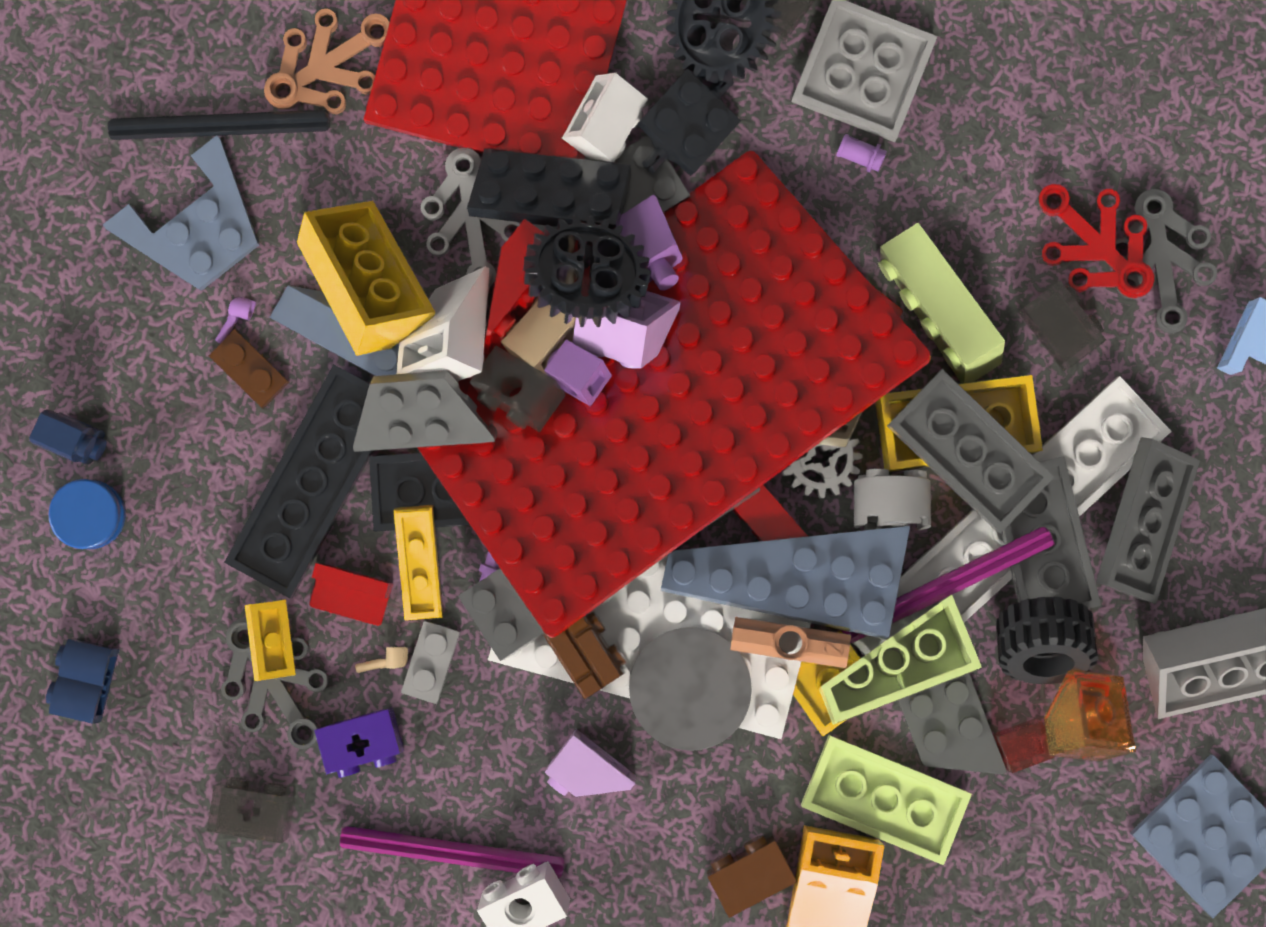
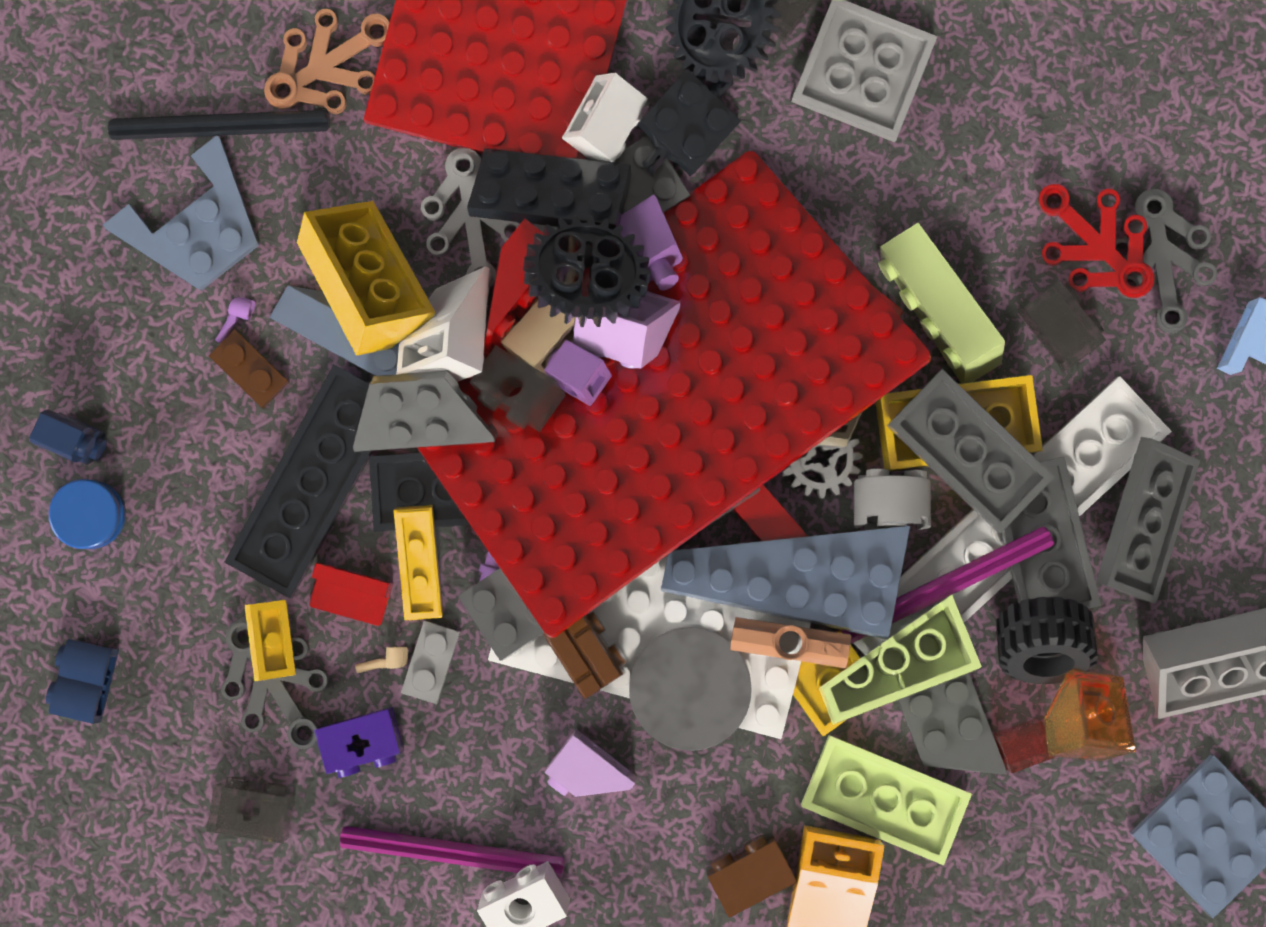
medium lavender pin [837,134,887,173] -> none

